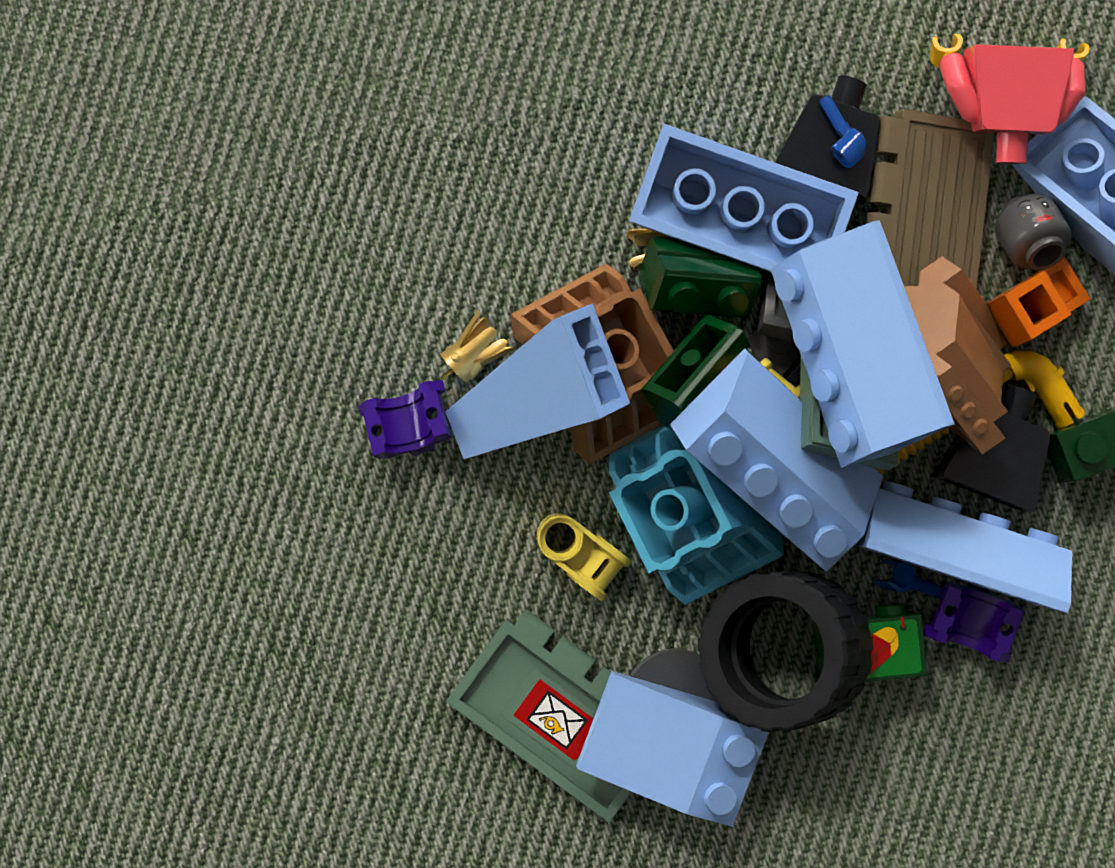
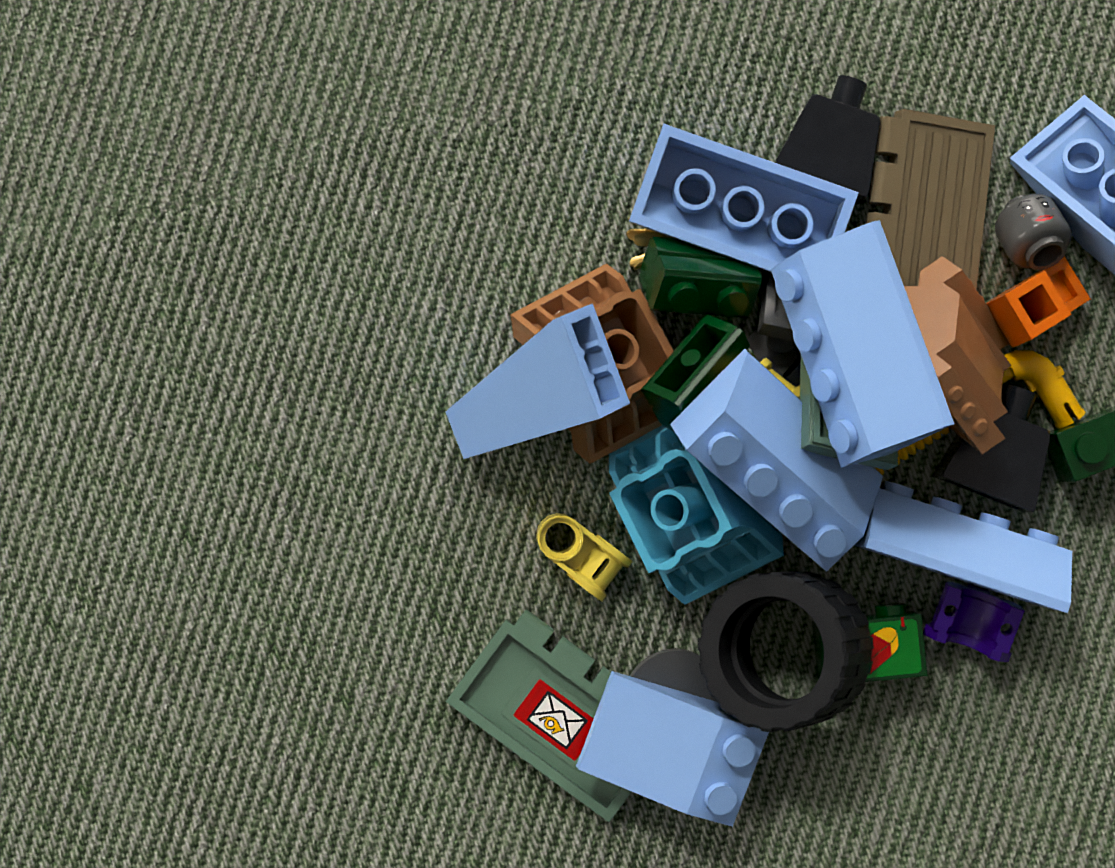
dark purple piece [358,380,452,459] -> none
pearl gold piece [440,310,514,384] -> none
blue hand [819,95,866,169] -> none
blue hand [875,559,944,599] -> none
coral torso [929,34,1090,164] -> none

